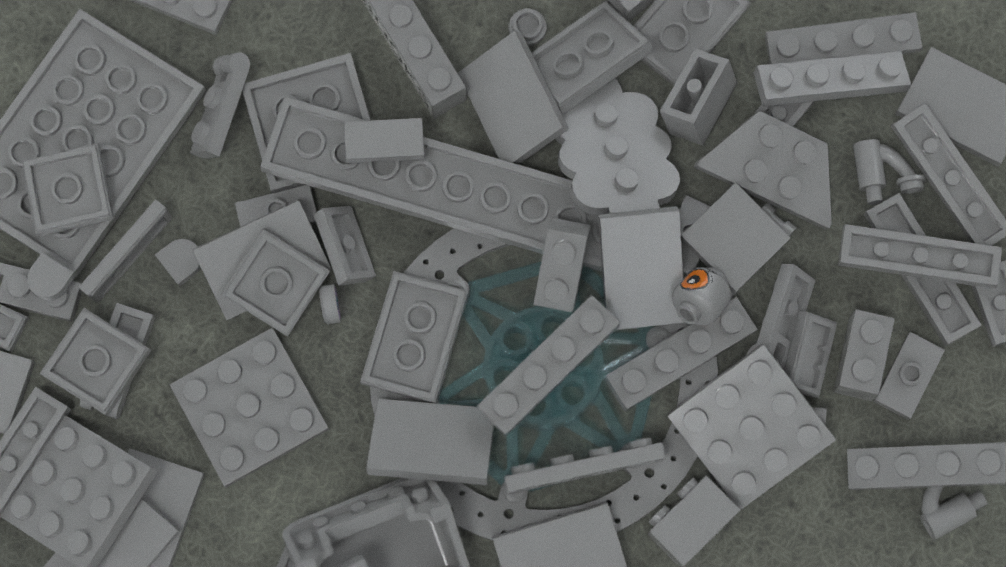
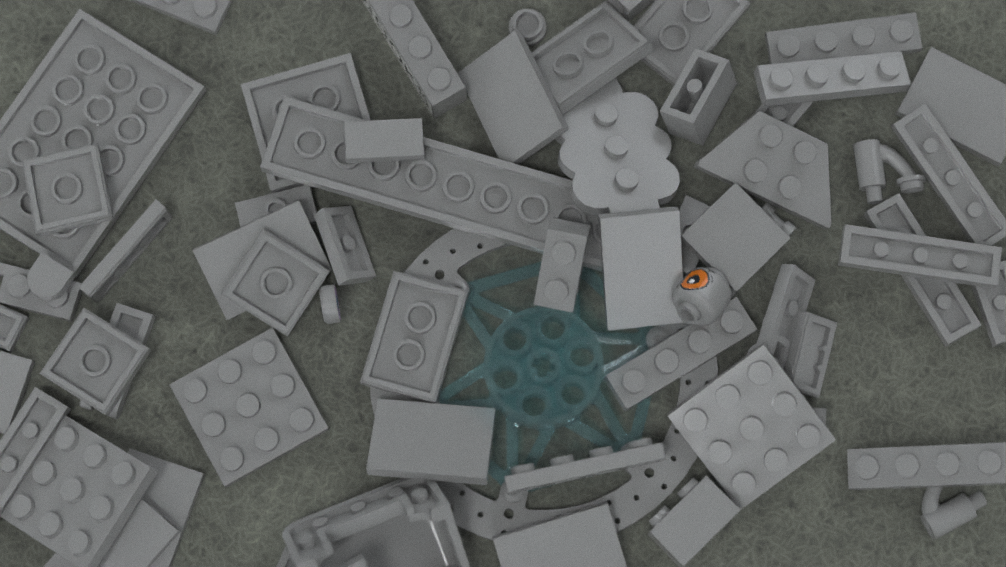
light grey tile [155,239,201,287] -> none
light grey plate [190,52,250,159] -> none
light grey plate [477,295,620,437] -> none
light grey brick [833,309,895,402] -> none
light grey plate [874,332,945,420] -> none

